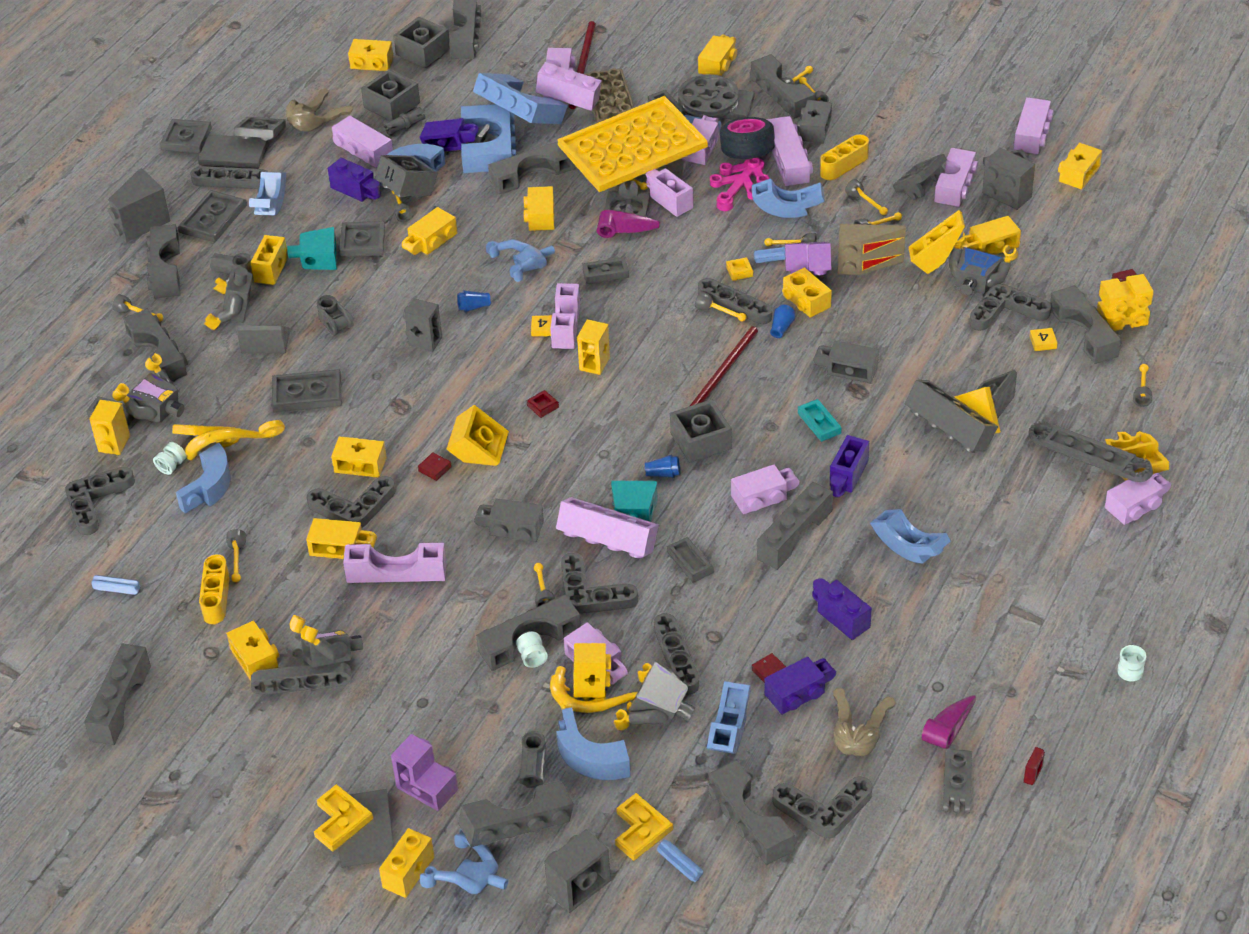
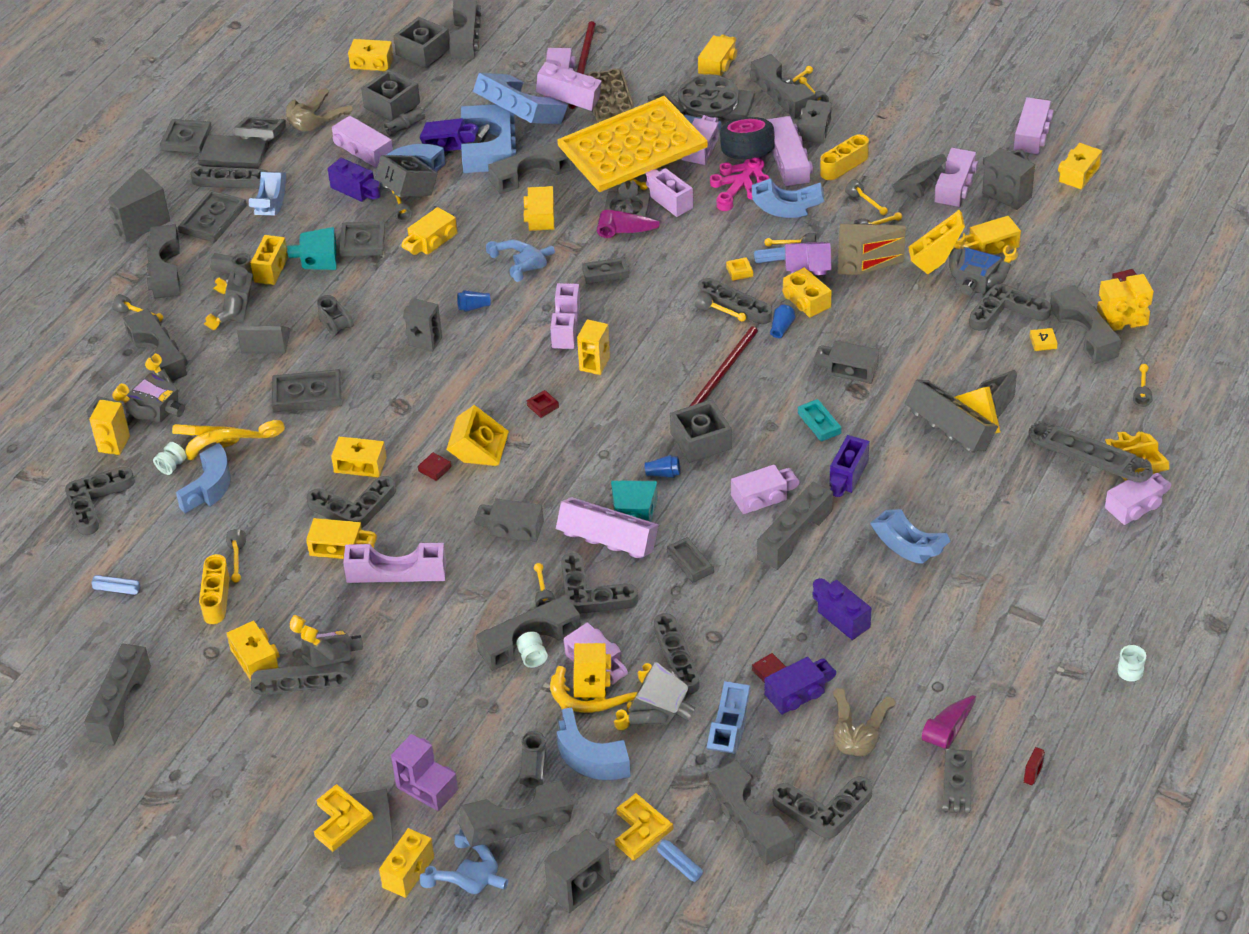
yellow tile [531,315,552,336] -> none

